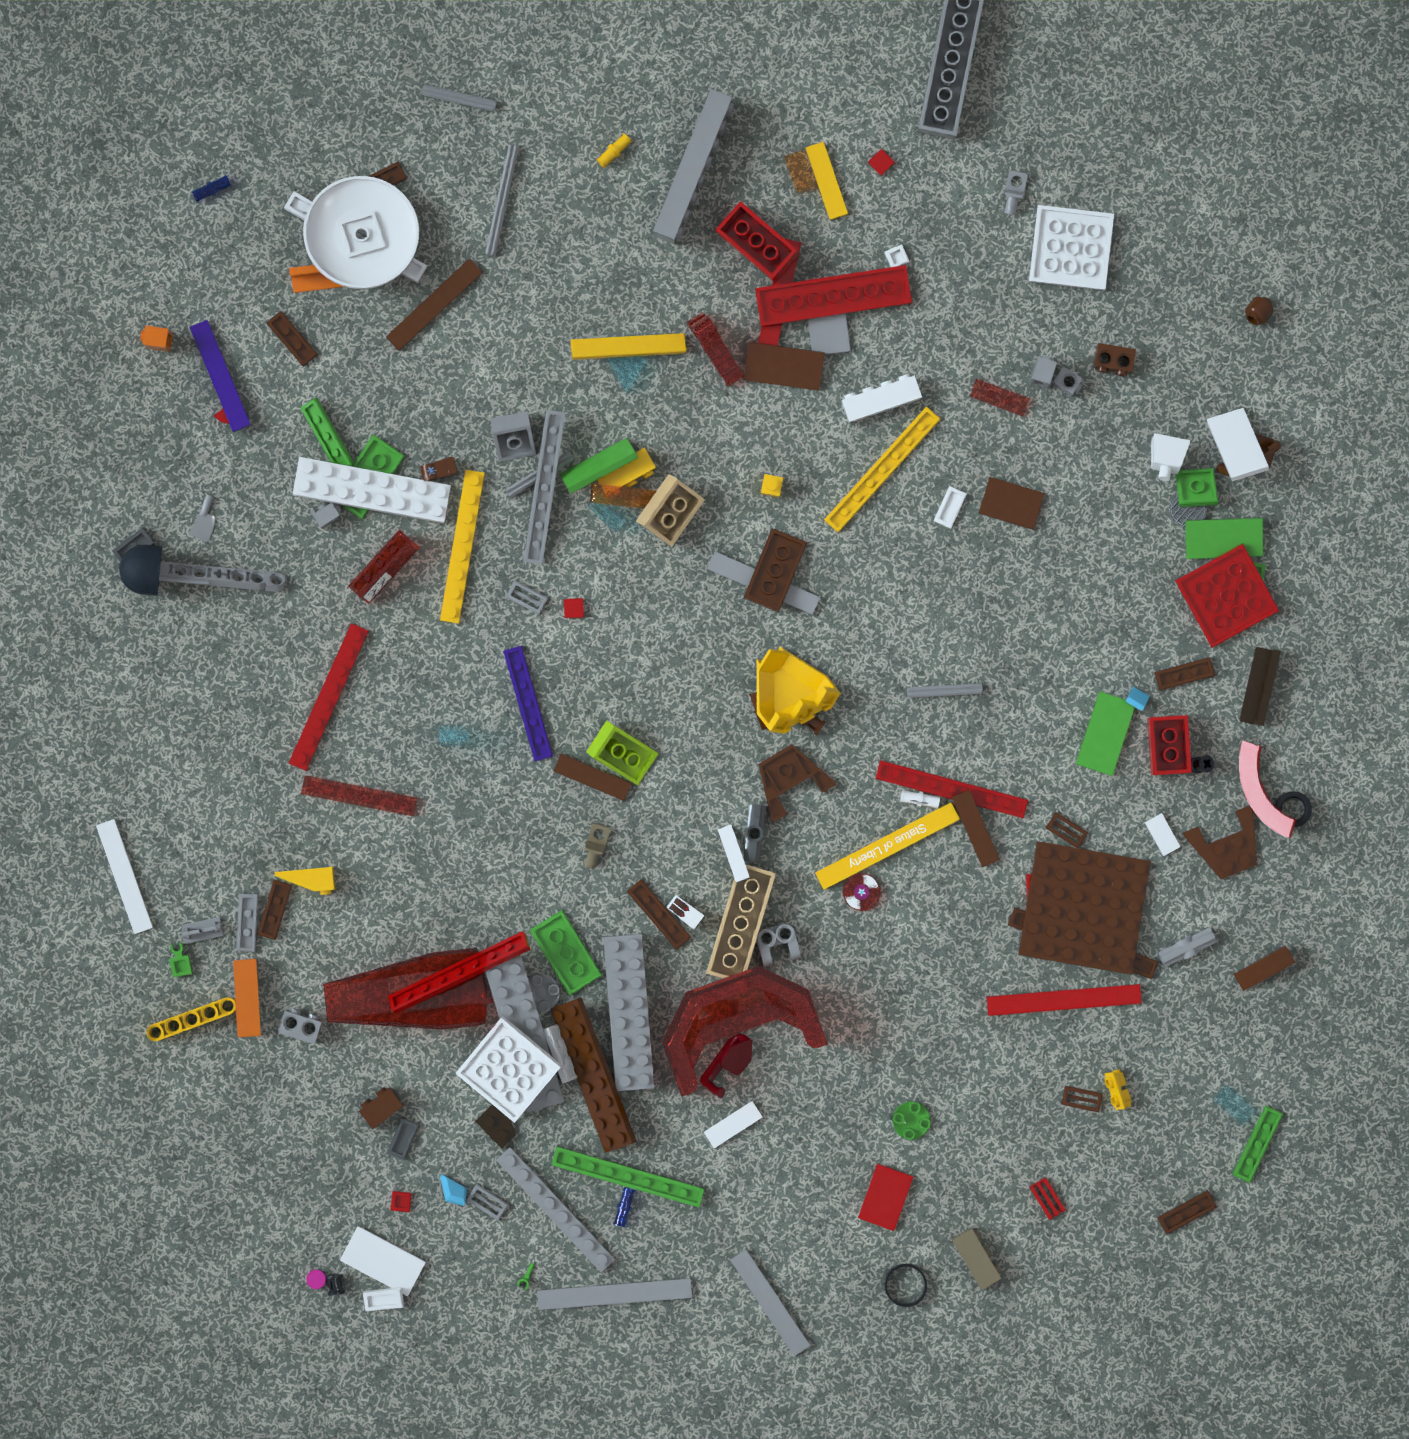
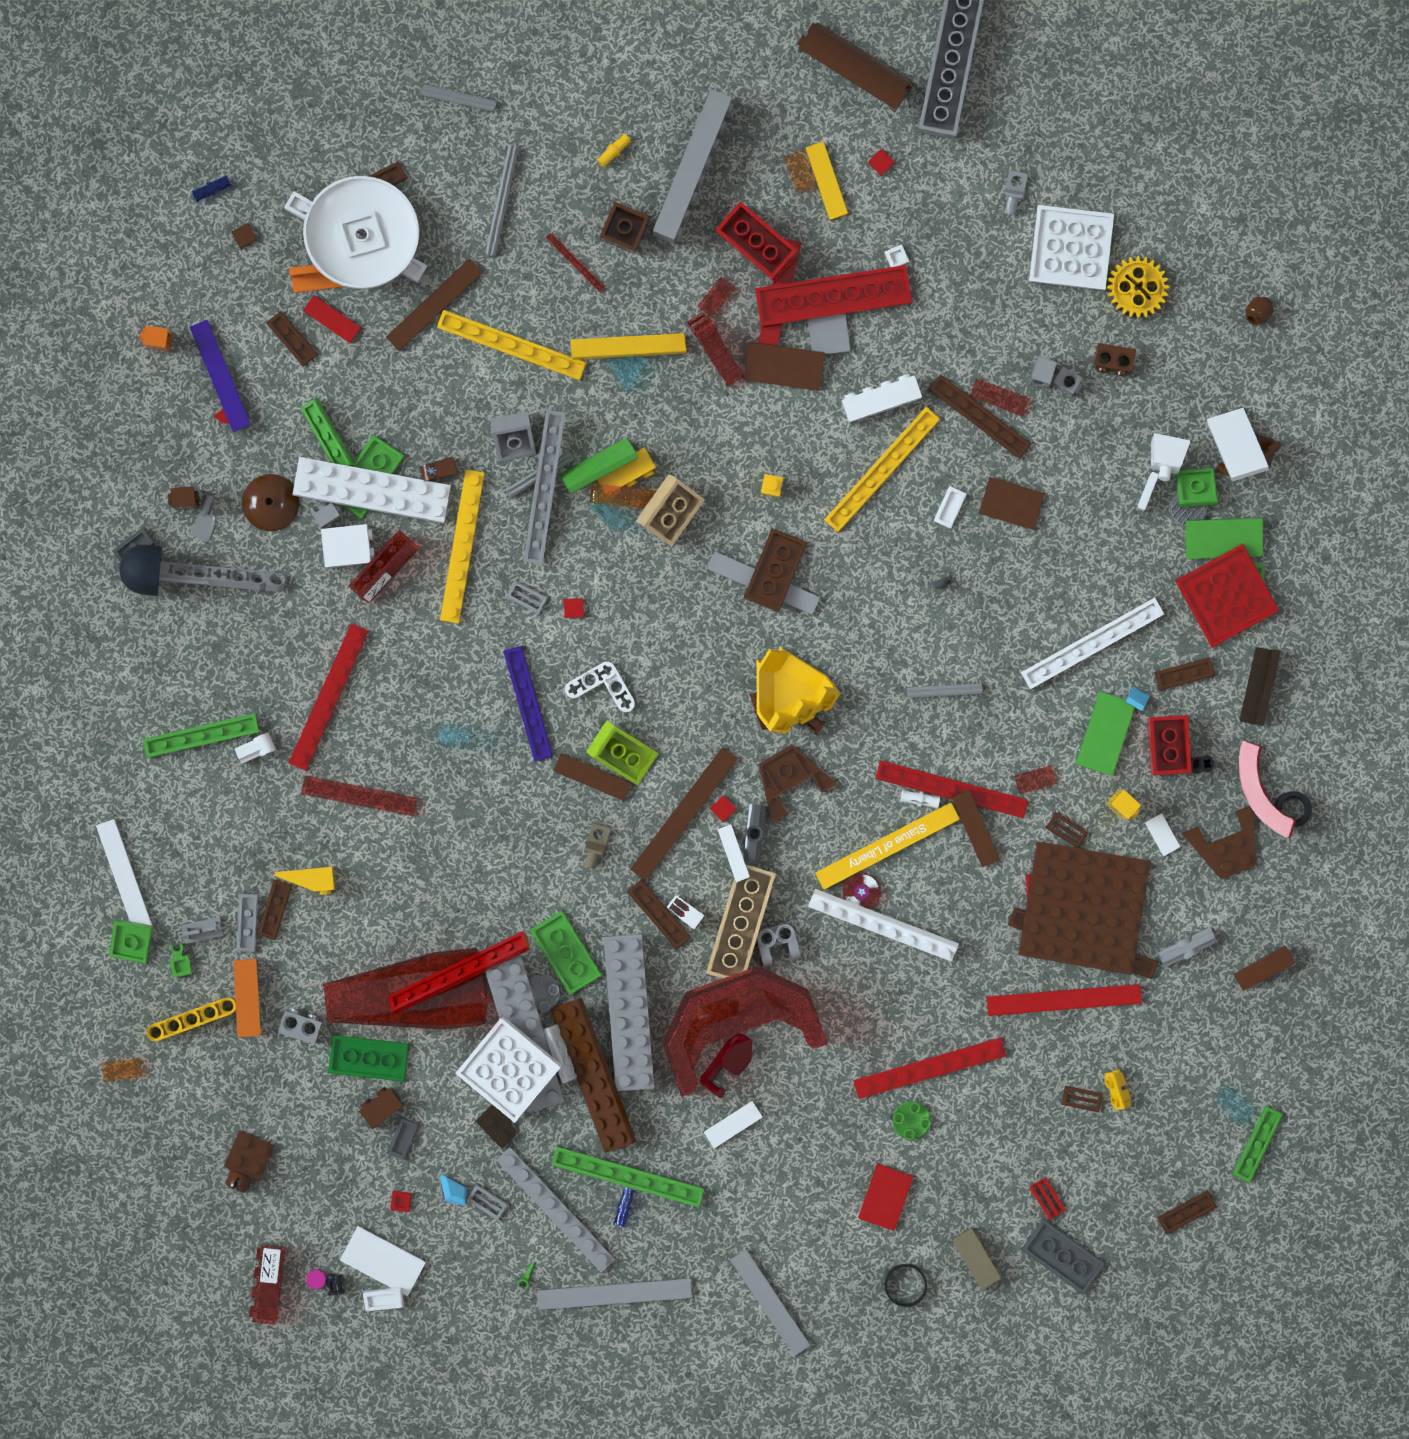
none -> clear orange tile [101,1058,142,1082]
none -> bright green tile [109,919,153,964]
none -> bright green plate [143,713,260,758]
none -> reddish brown brick [168,486,200,511]
none -> reddish brown plate [224,1131,275,1193]
none -> reddish brown tile [231,223,257,249]
none -> white piece [235,732,276,764]
none -> reddish brown dish [242,474,299,531]
none -> clear red brick [249,1244,286,1325]
none -> red tile [303,295,361,344]
none -> white brick [321,524,375,568]
none -> green tile [328,1035,409,1082]
none -> yellow tile [437,310,587,381]
none -> clear red piece [546,233,604,292]
none -> white beam [565,662,635,712]
none -> reddish brown brick [600,201,650,254]
none -> reddish brown tile [630,747,738,881]
none -> clear red tile [697,277,736,318]
none -> red tile [710,795,736,822]
none -> reddish brown cylinder [797,22,915,112]
none -> white plate [808,889,959,962]
none -> red plate [853,1037,1006,1099]
none -> reddish brown tile [928,375,1031,459]
none -> dark grey tile [933,576,953,589]
none -> clear red tile [1014,765,1056,794]
none -> white plate [1021,598,1164,689]
none -> dark grey tile [1021,1218,1106,1295]
none -> yellow gear [1106,256,1169,319]
none -> yellow brick [1106,790,1141,820]
none -> white tile [1137,472,1159,512]

